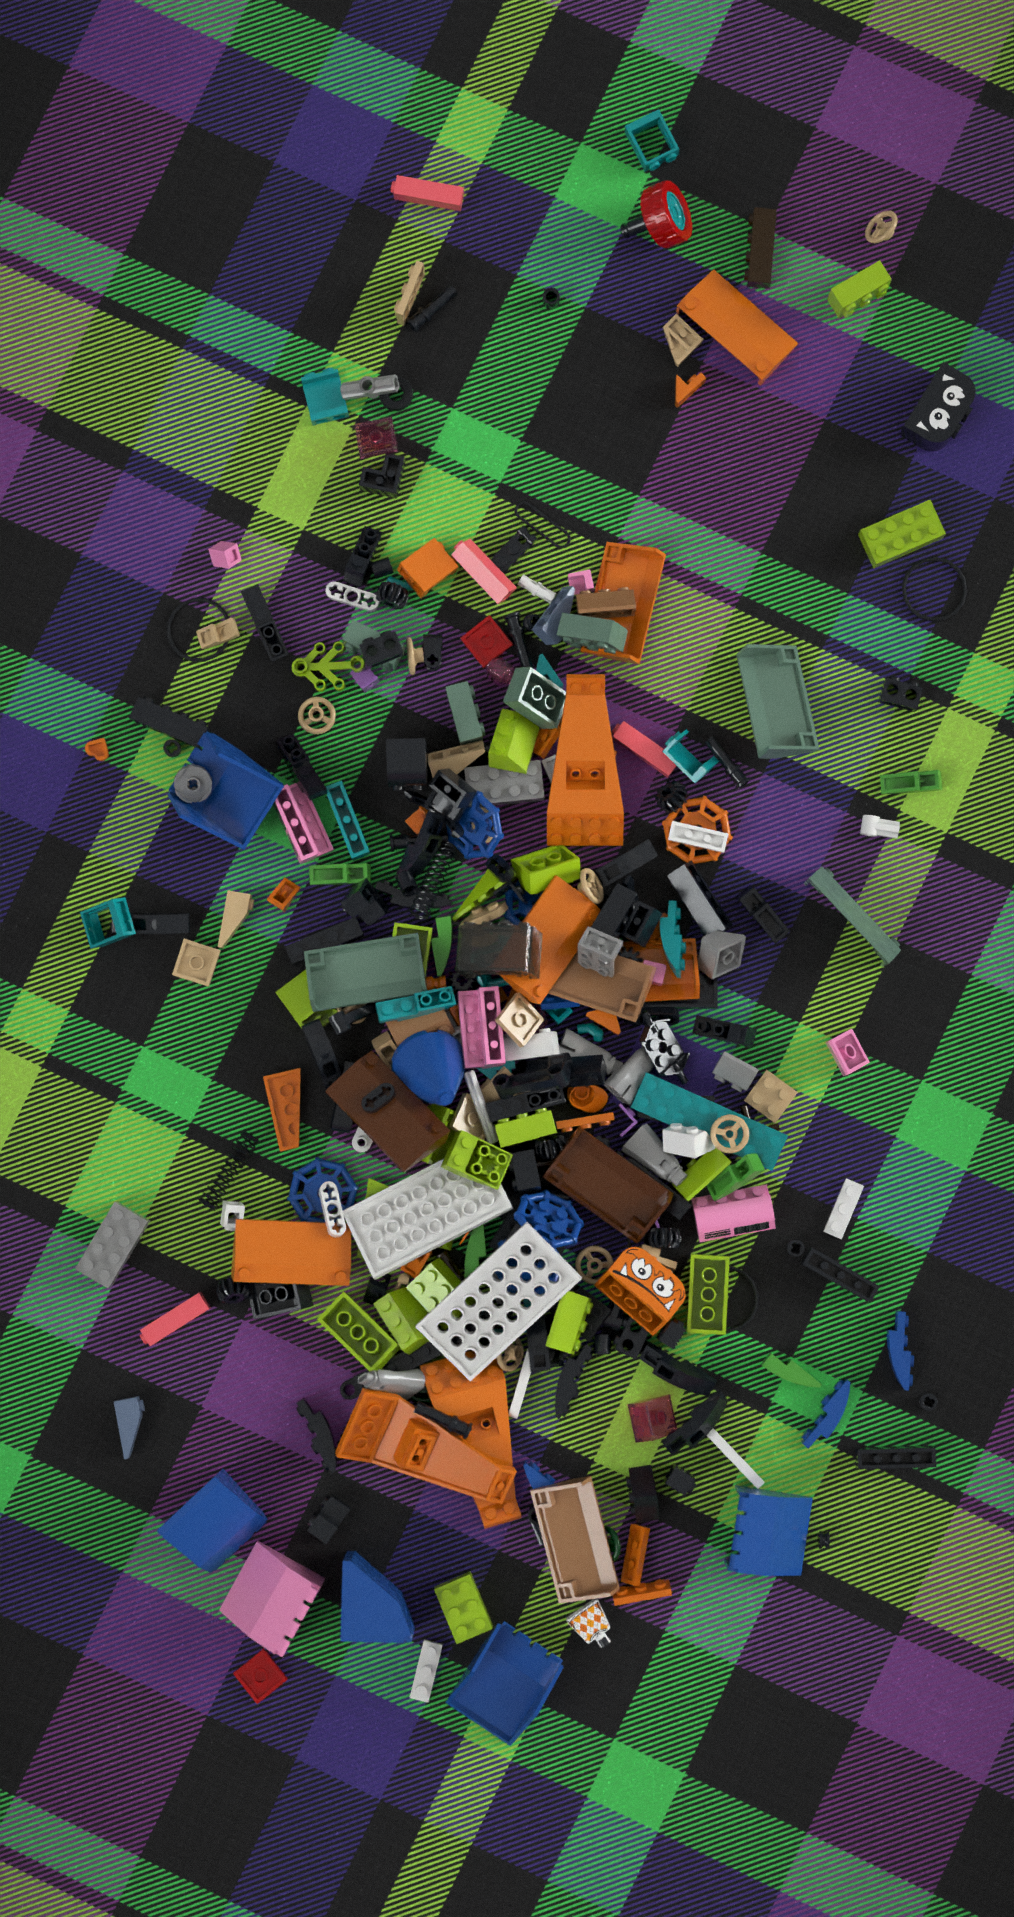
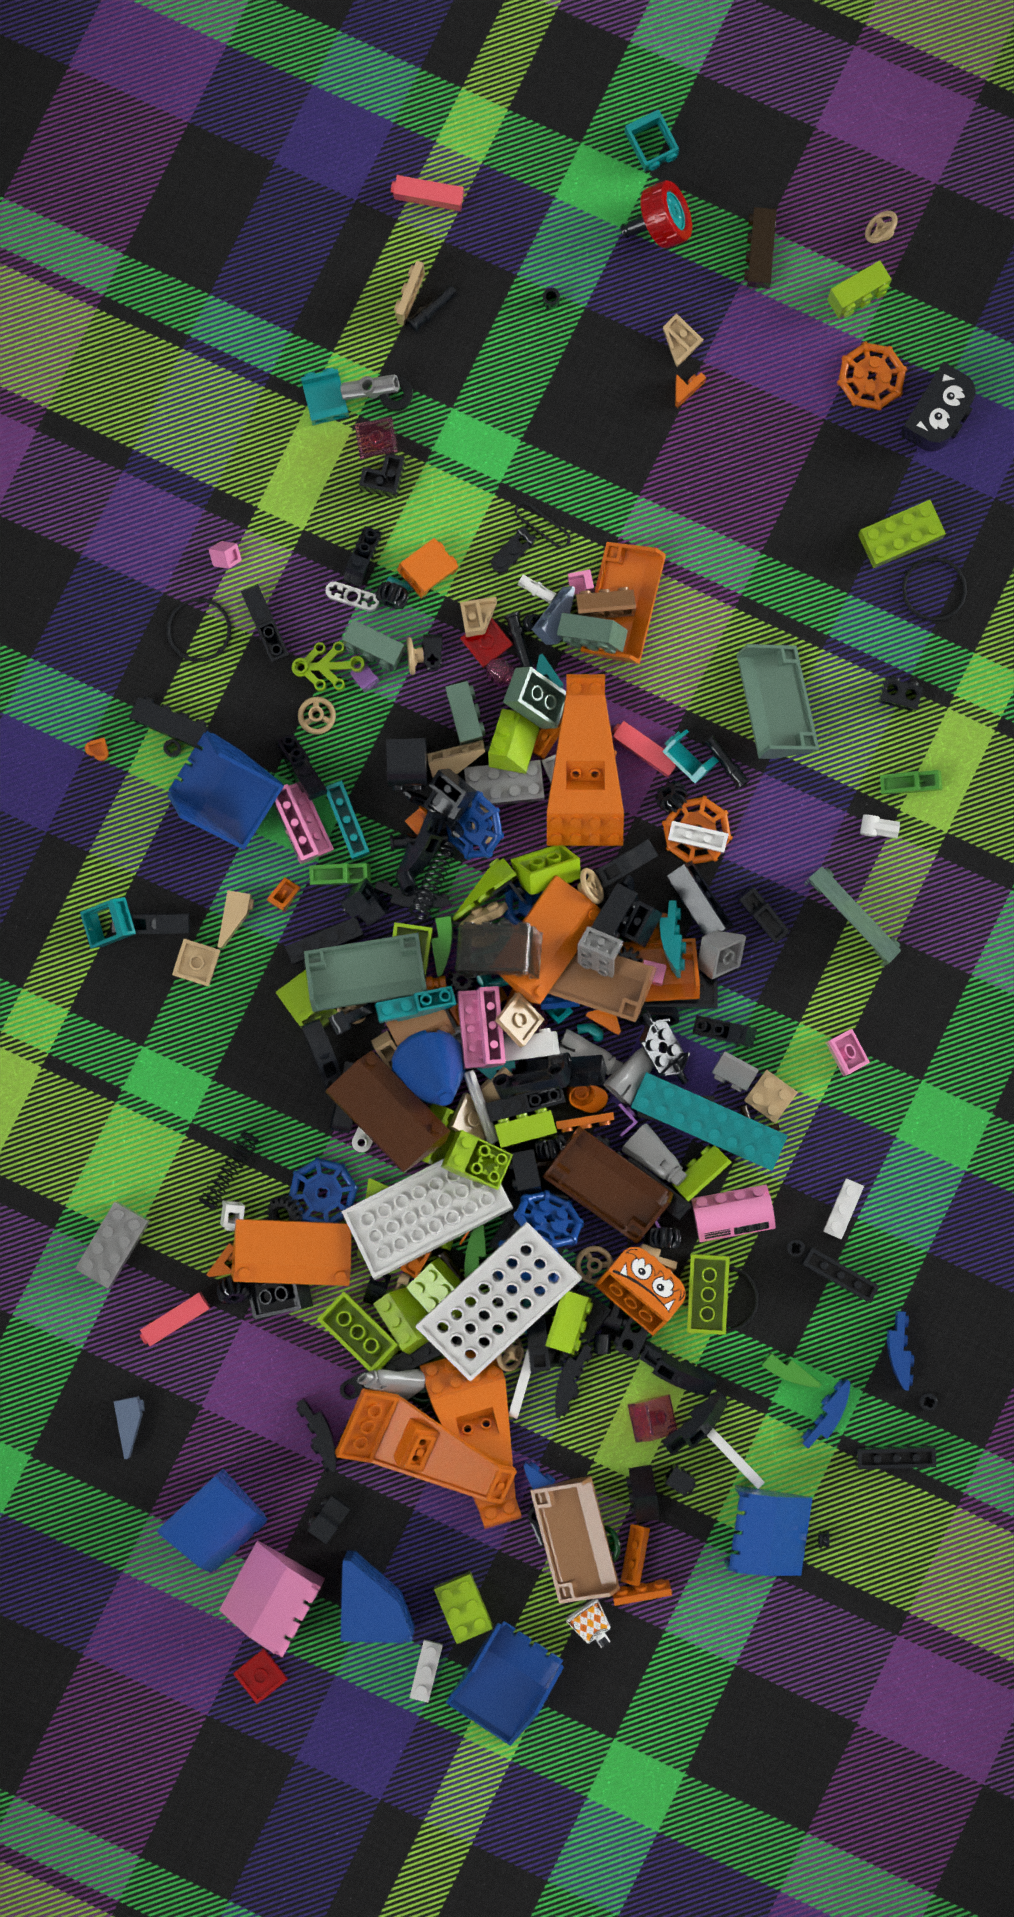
light grey plate [174,764,212,803] -> none
tan slope [196,618,240,649] -> none
orange wing [263,1068,301,1152] -> none
white beam [319,1181,346,1238] -> none
black brick [359,630,404,669] -> none
black beam [361,1083,396,1114] -> none
black beam [370,557,394,579] -> none
black pin [414,1401,473,1439] -> none
coral brick [451,539,517,604] -> none
black beam [486,855,514,883] -> none
black brick [656,1317,686,1349] -> none
white slope [663,1123,716,1158] -> none
orange slope [676,269,798,386] -> none
bright green slope [706,1153,765,1201] -> none
tan piece [710,1114,749,1153] -> none
none -> orange slope [206,1243,233,1277]
none -> black tyre [265,1195,303,1221]
none -> tan wing [460,597,497,637]
none -> orange plate [837,341,907,411]

